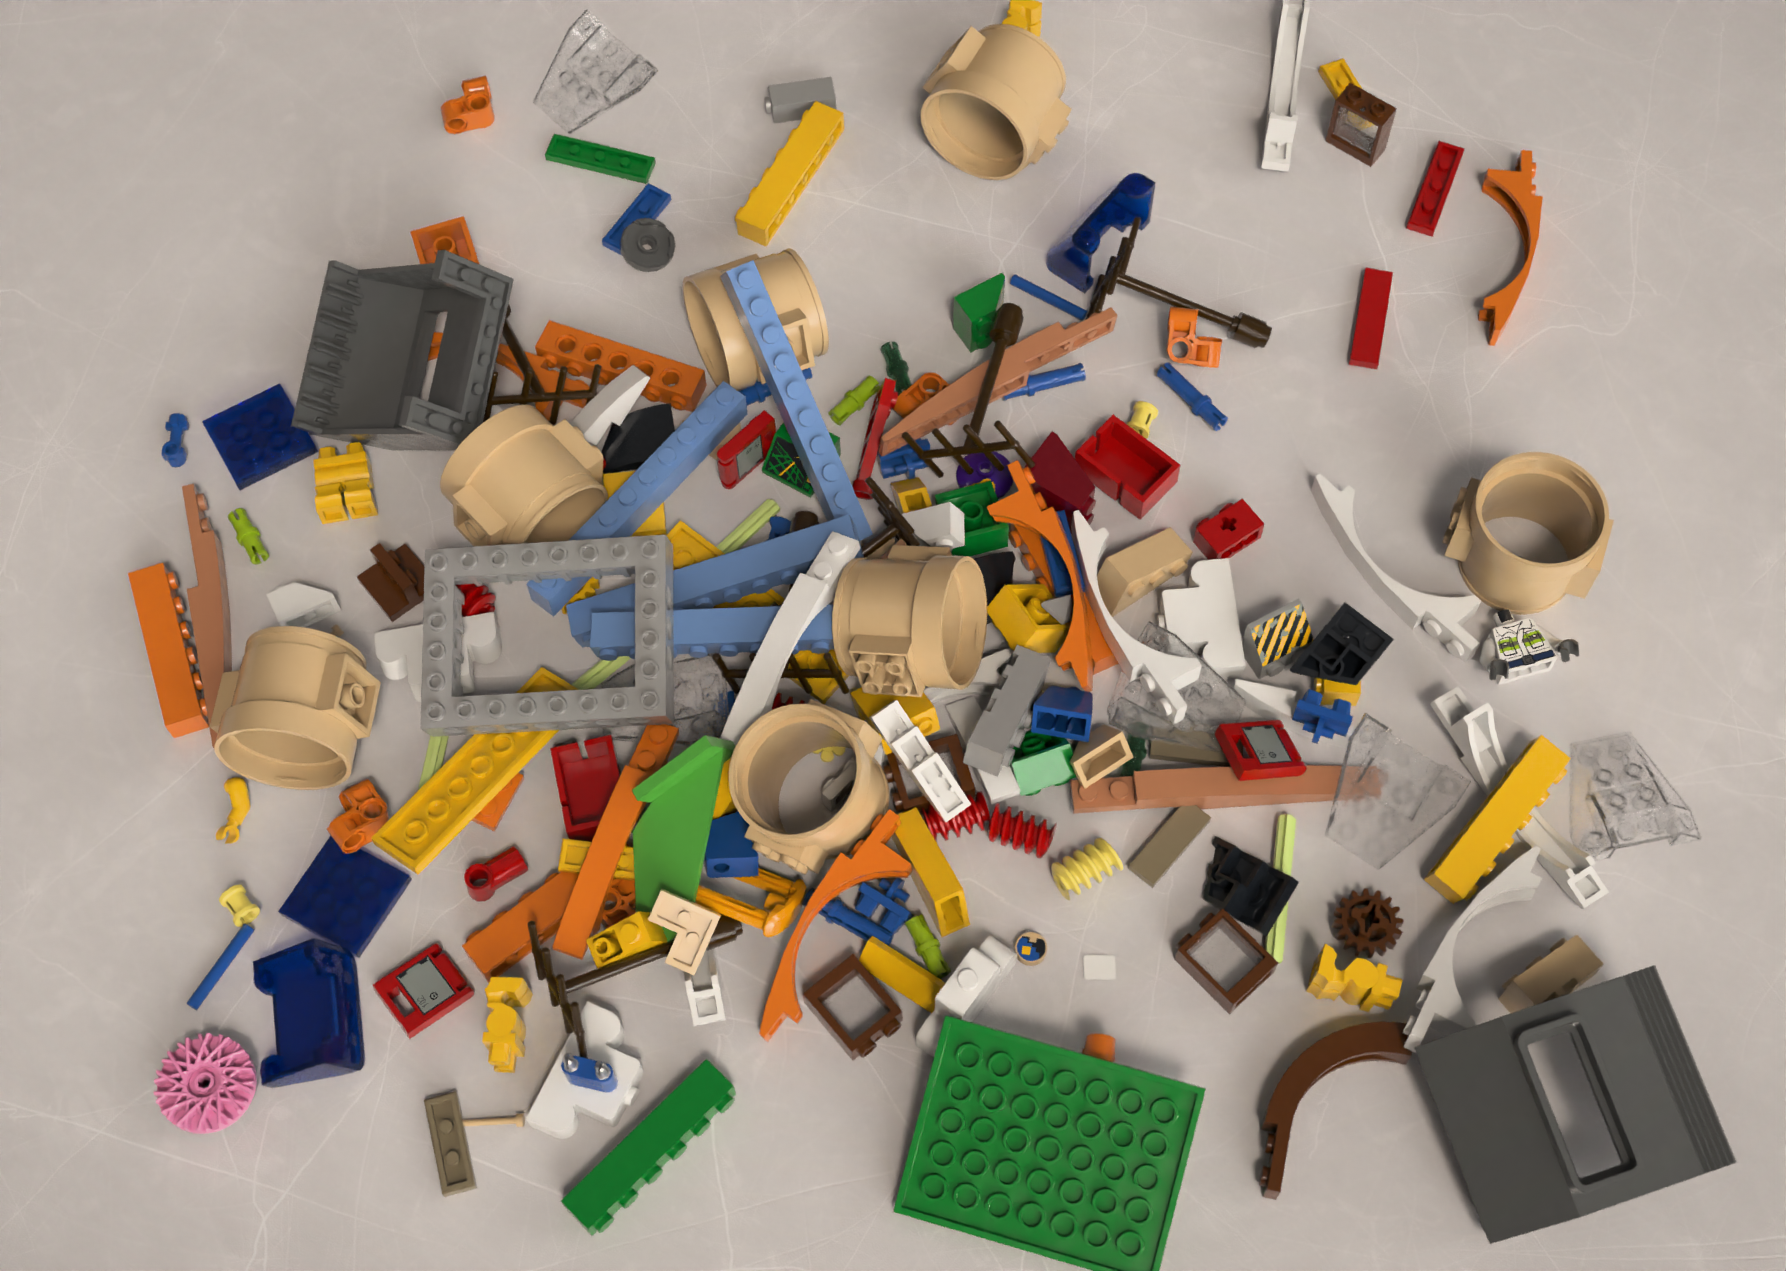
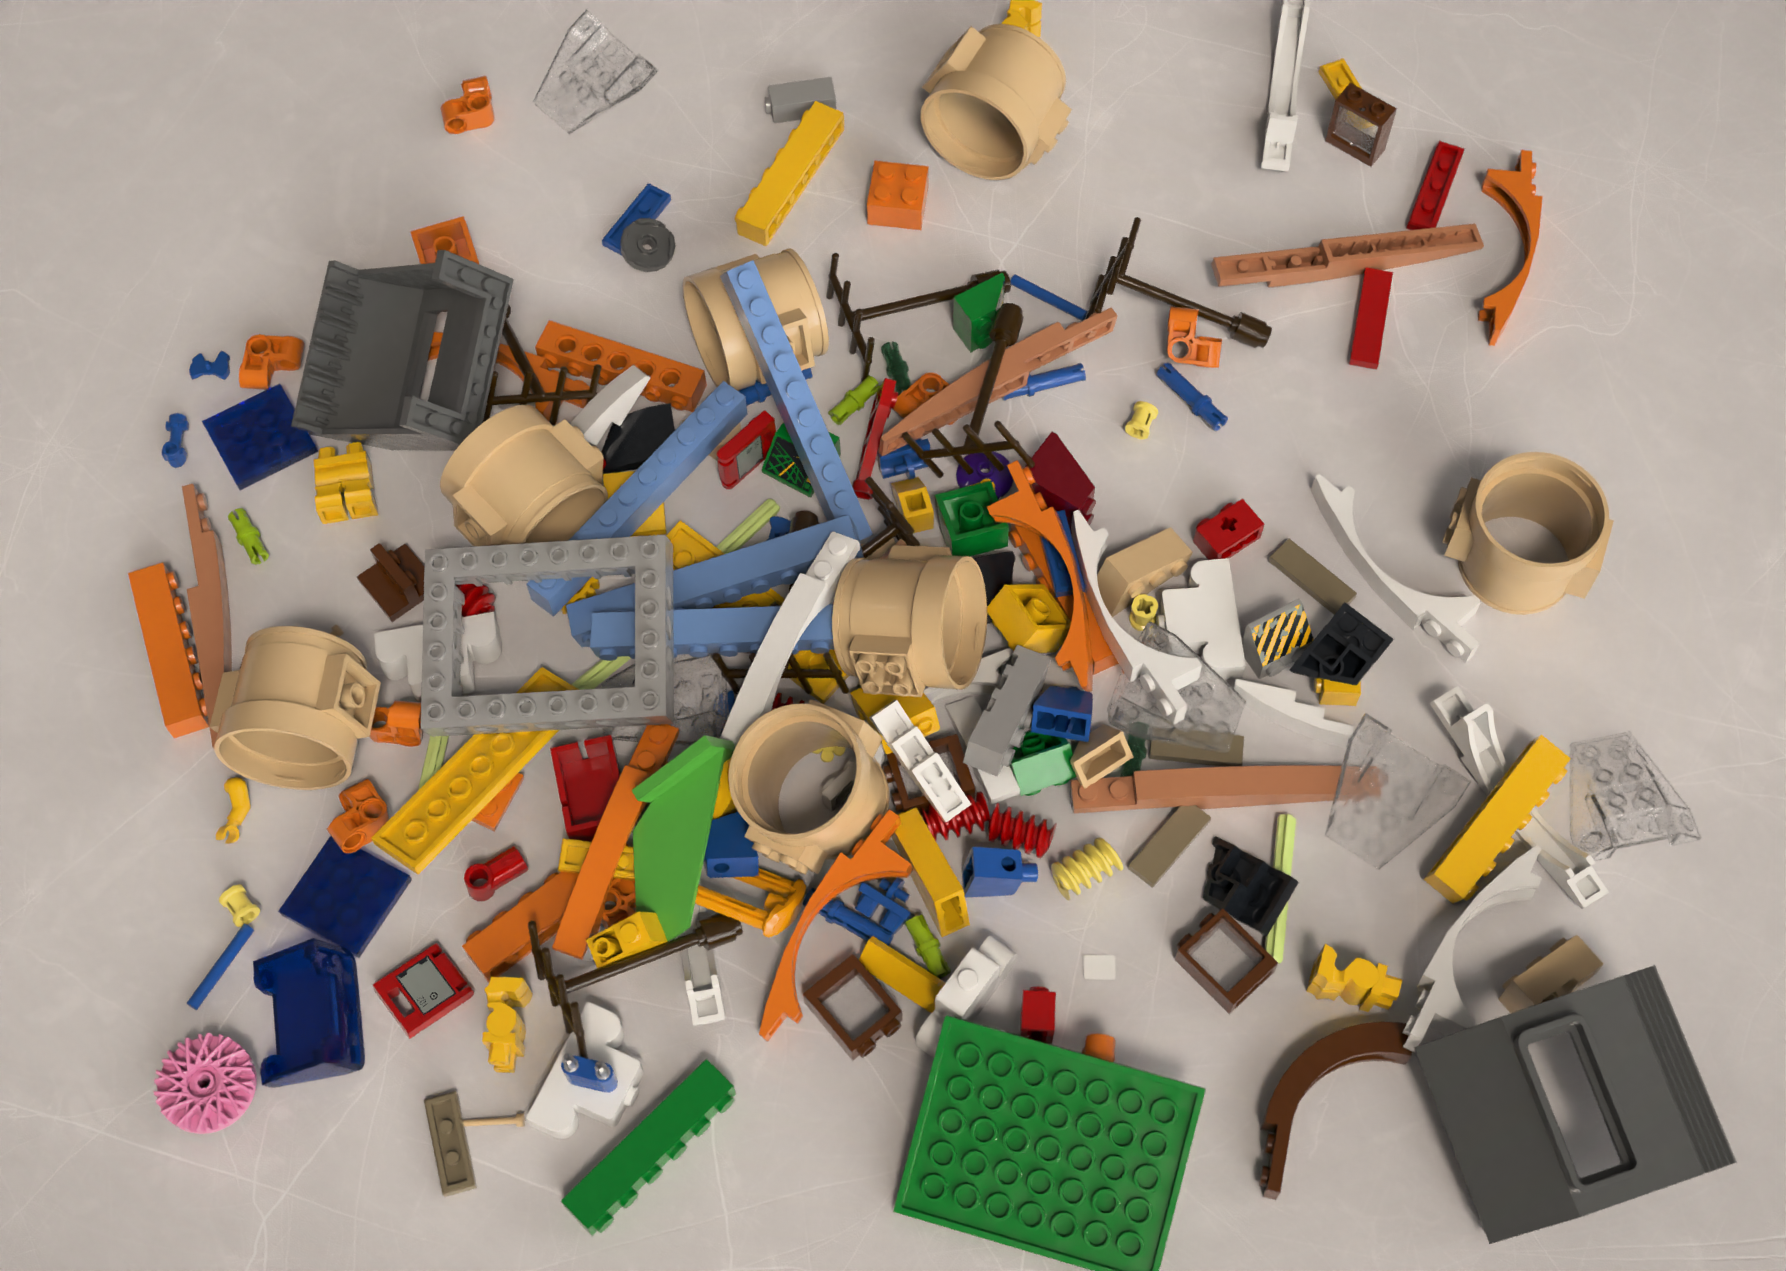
white slope [266,582,341,627] -> none
green tile [545,134,656,184] -> none
tan plate [648,889,721,975] -> none
white slope [902,502,965,551] -> none
tile [1015,932,1047,966] -> none
light grey slope [1041,595,1074,625] -> none
clear blue windscreen [1046,173,1156,294] -> none
red piece [1075,414,1181,520] -> none
red container [1214,720,1307,781] -> none
blue hips [1292,689,1353,744] -> none
reddish brown gear [1332,888,1404,959] -> none
torso [1480,609,1579,685] -> none
none -> blue piece [189,351,230,380]
none -> orange piece [239,334,304,390]
none -> orange piece [370,700,423,747]
none -> dark brown piece [826,253,1011,381]
none -> orange brick [867,161,929,230]
none -> blue torso [961,847,1038,898]
none -> red brick [1020,986,1056,1044]
none -> light yellow bush [1129,594,1158,631]
none -> nougat slope [1211,224,1484,288]
none -> dark tan tile [1269,538,1357,615]

